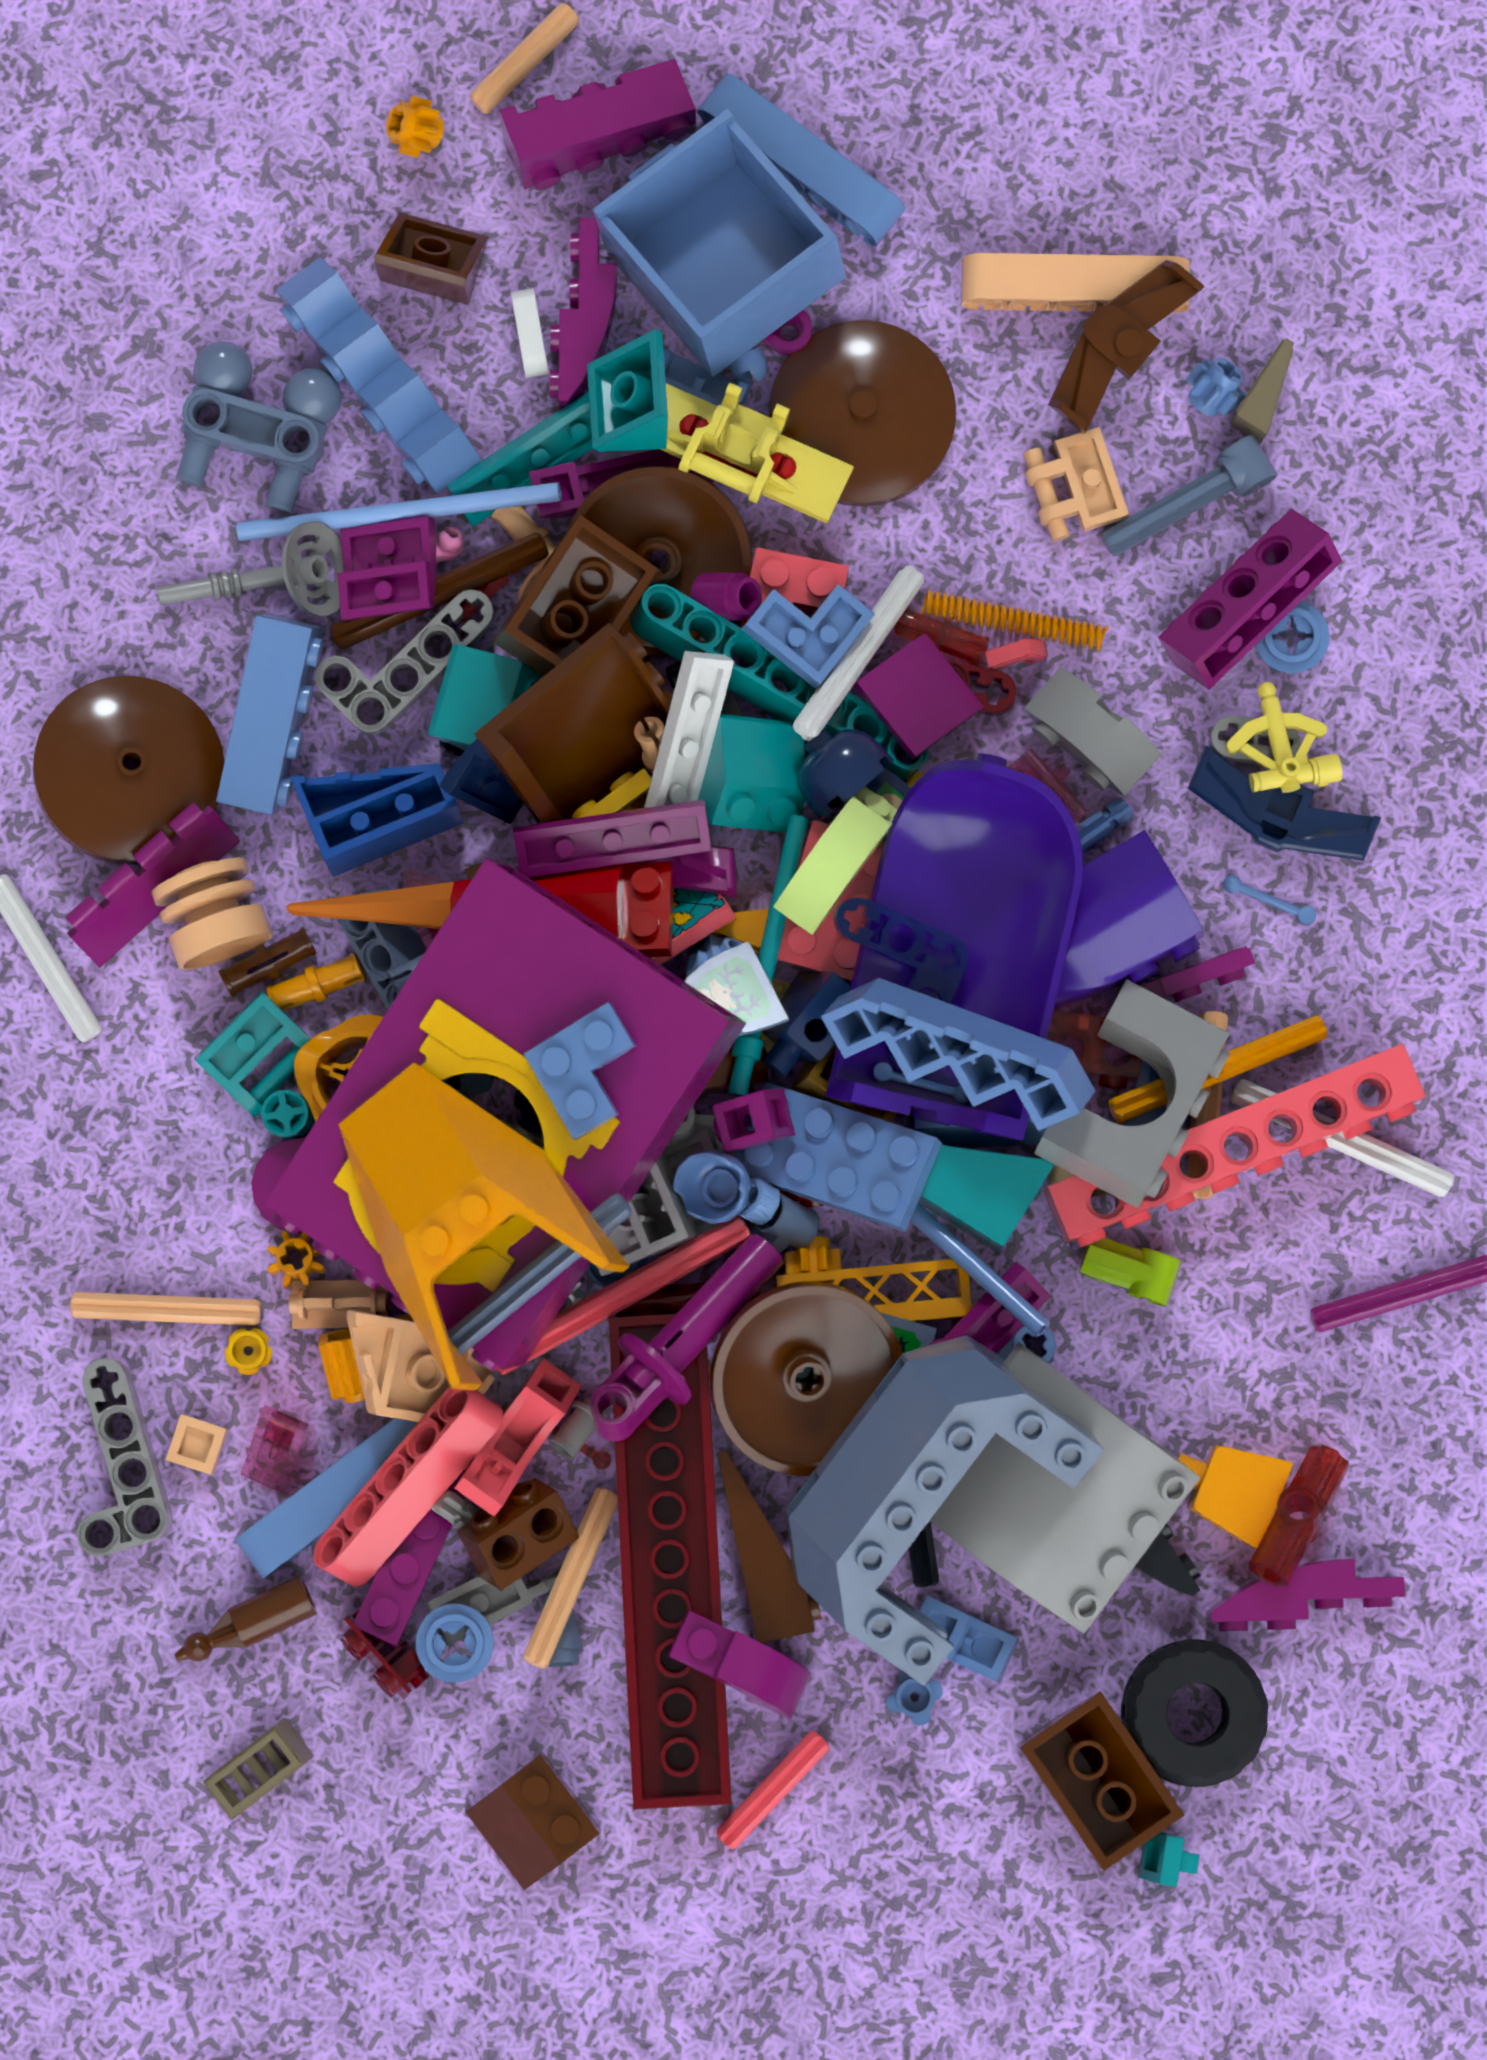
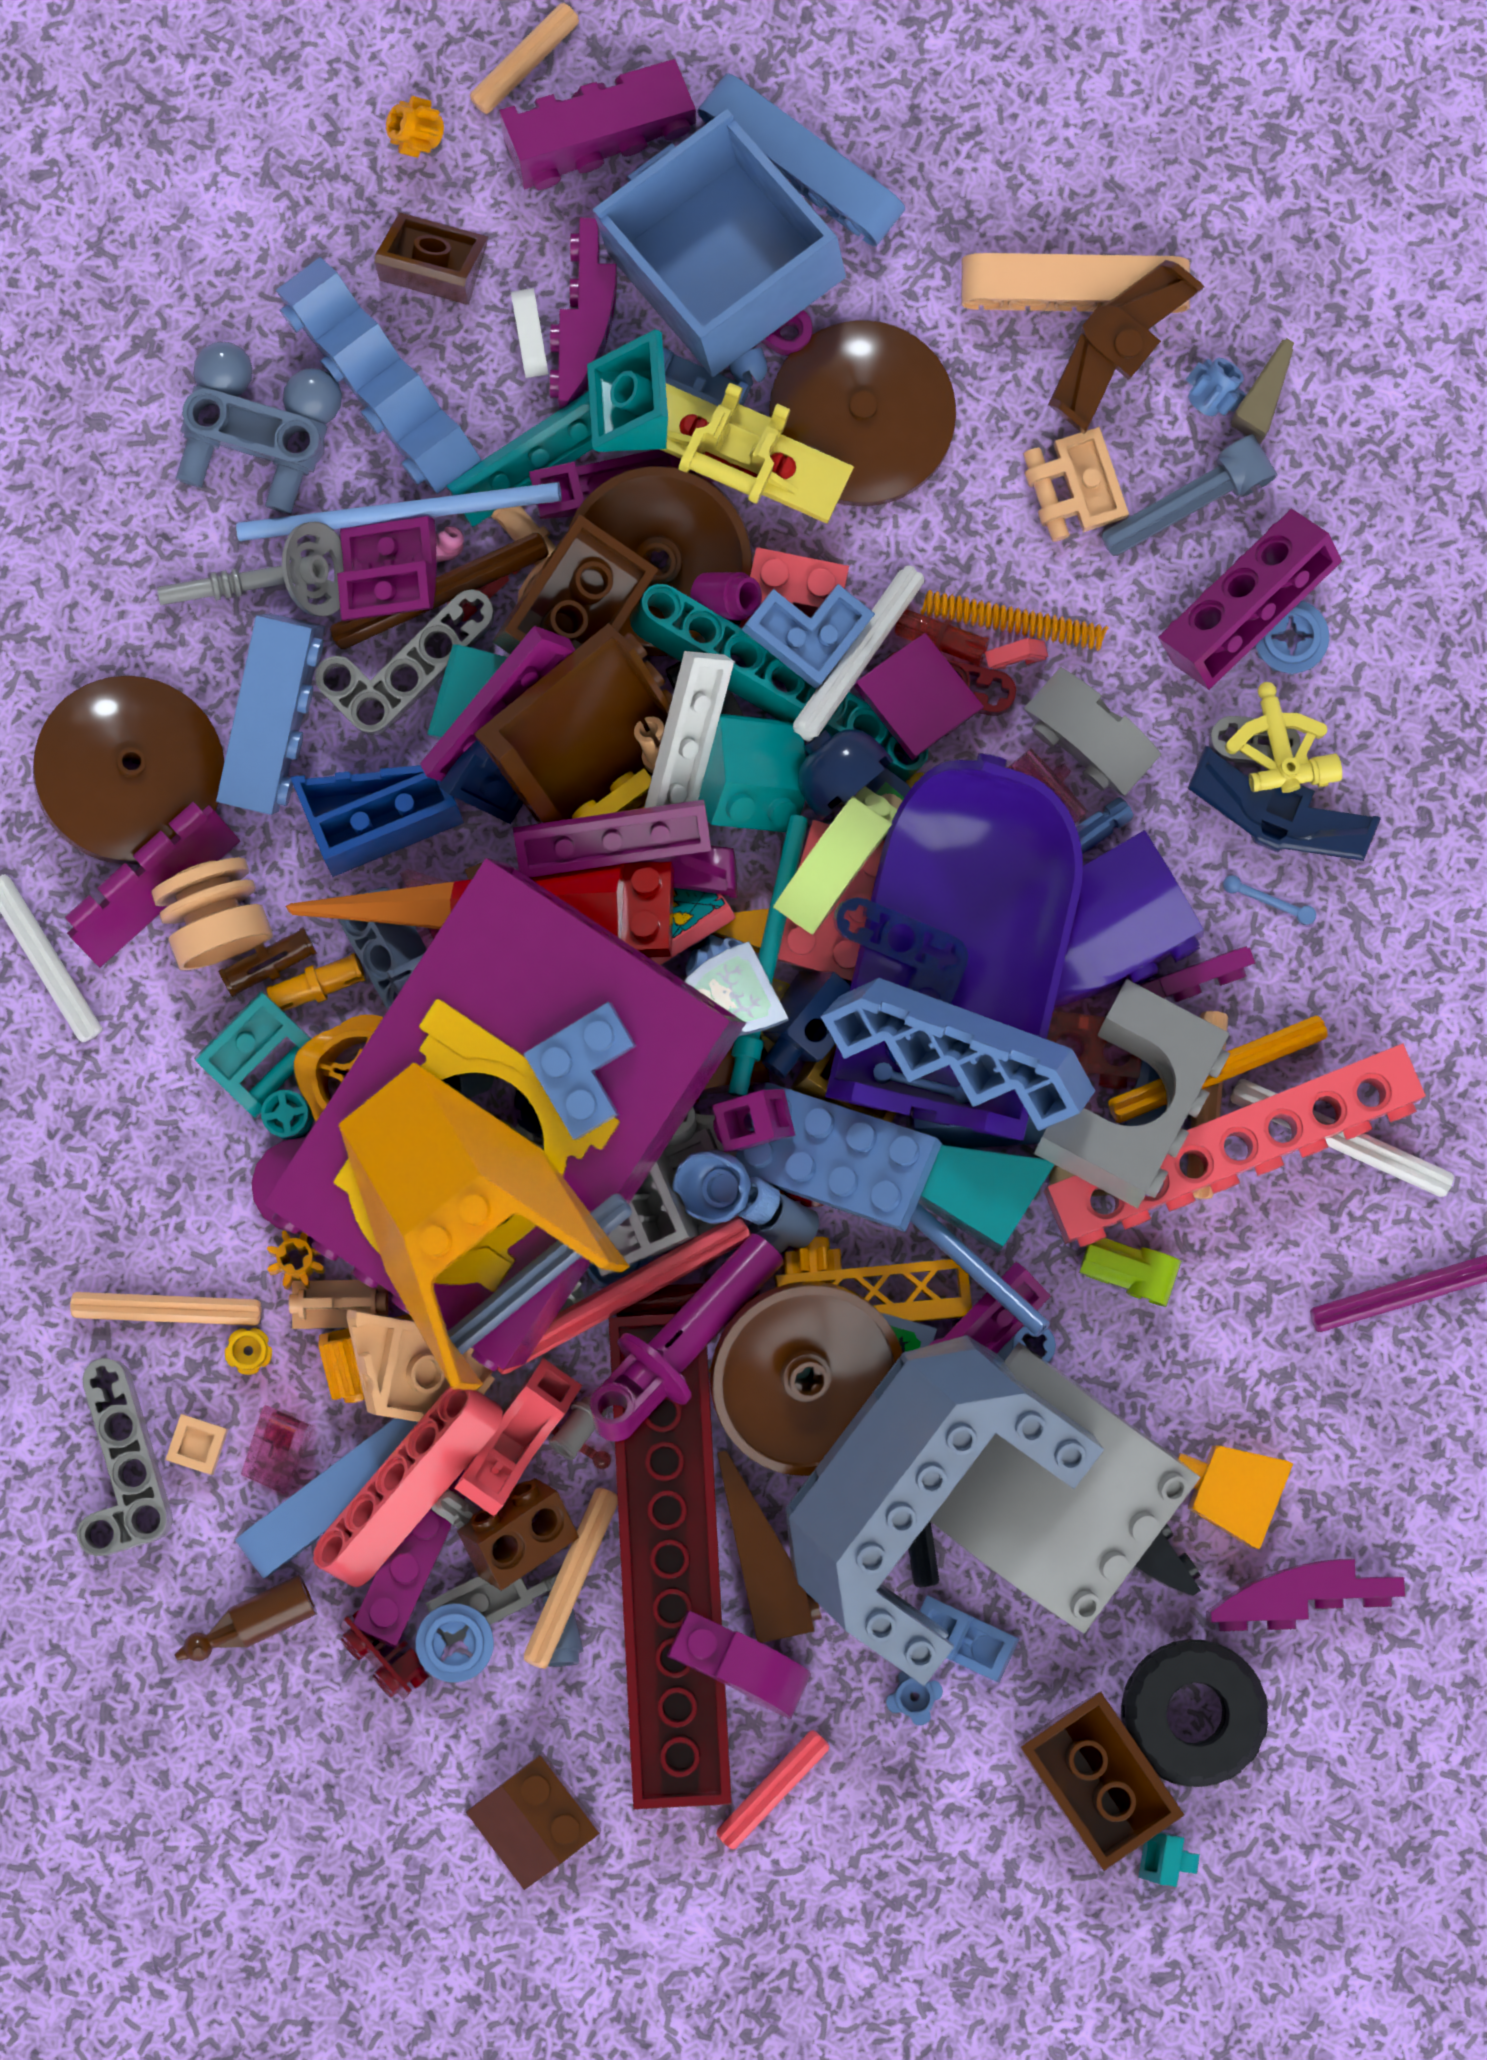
dark tan slope [202,1718,314,1820] -> none
clear red piece [1249,1444,1349,1587] -> none
none -> magenta plate [420,626,575,781]

